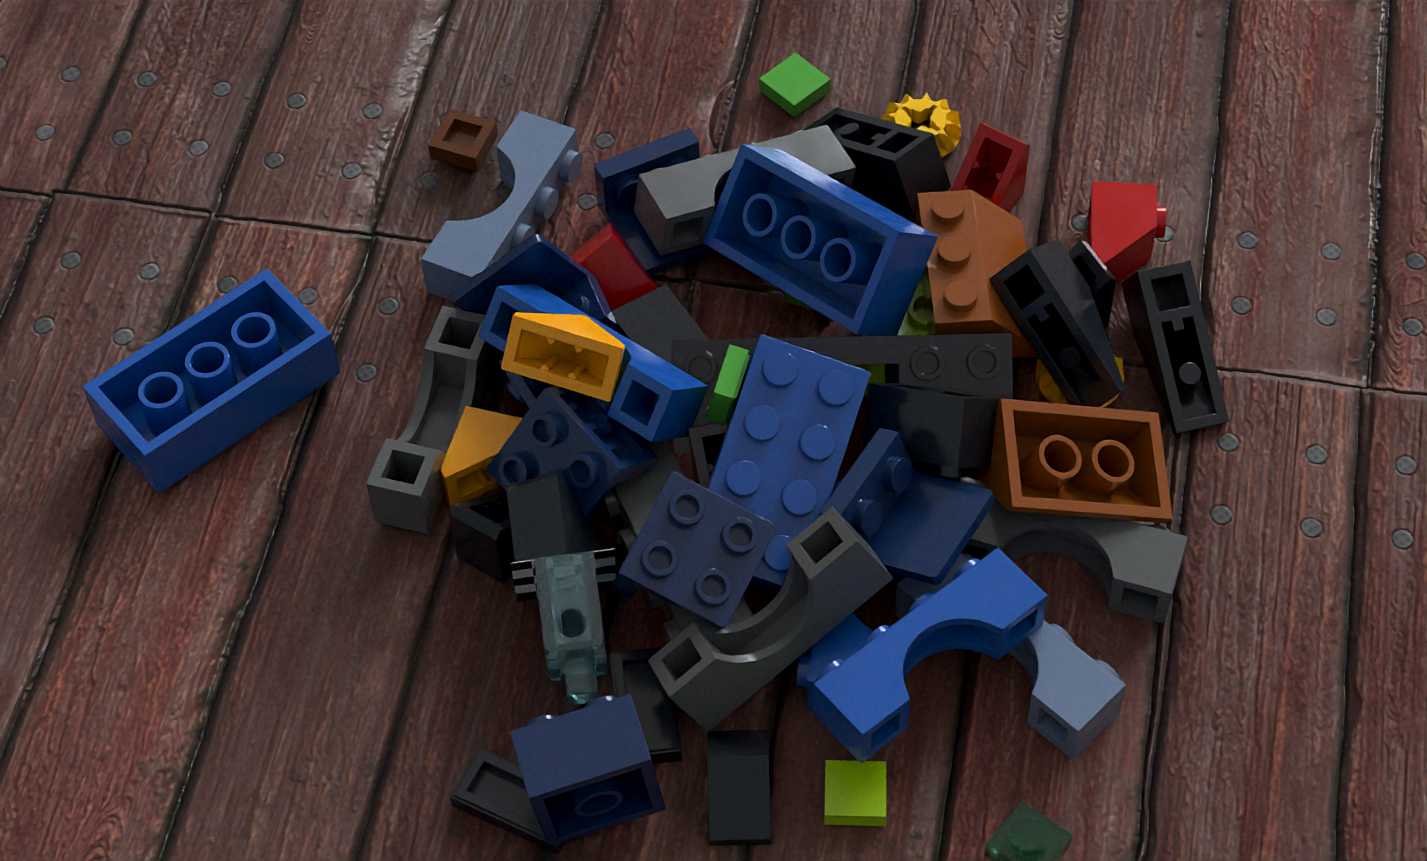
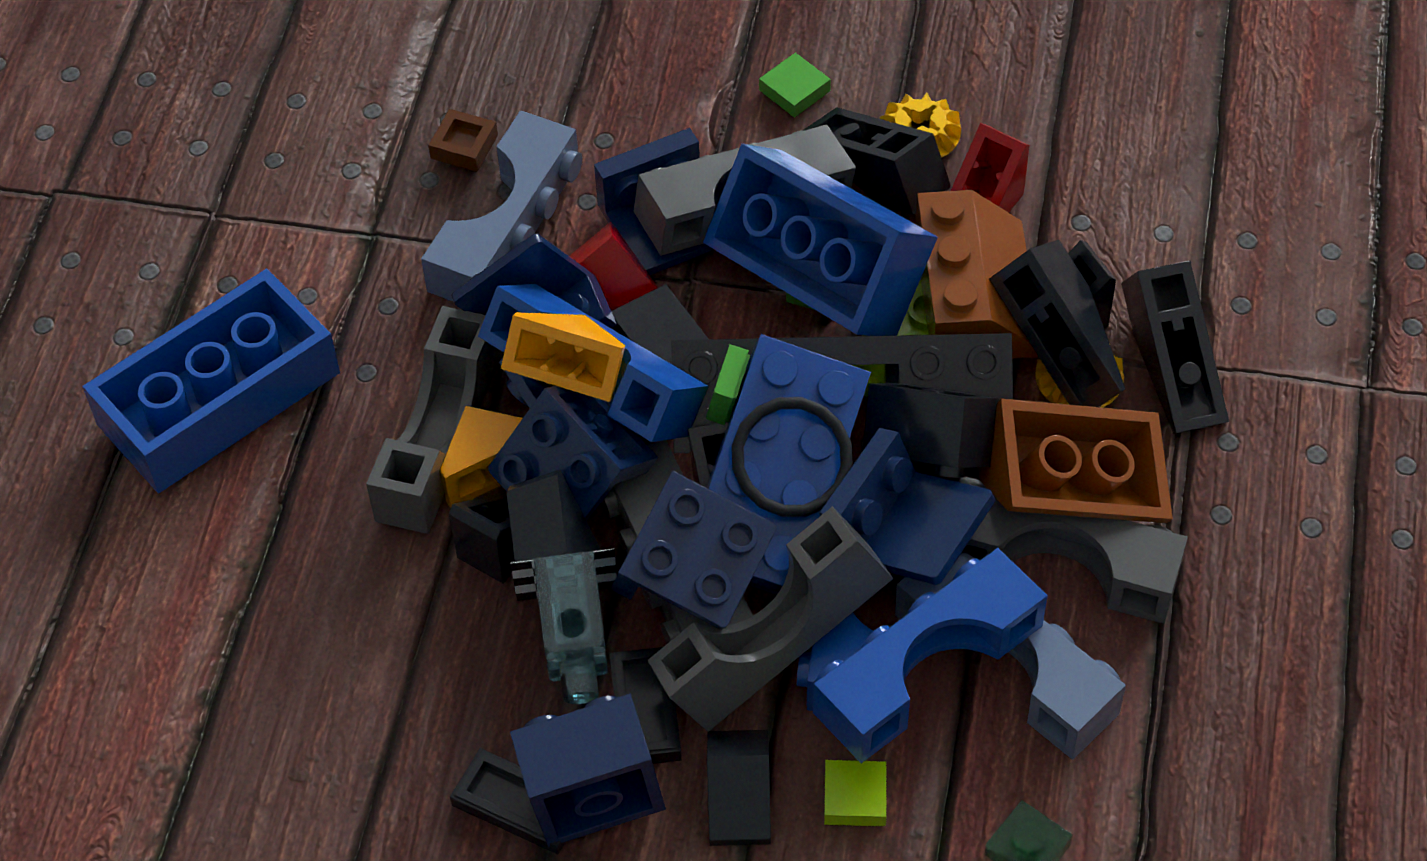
red slope [1087,181,1166,284] -> none
none -> black piece [732,397,853,517]

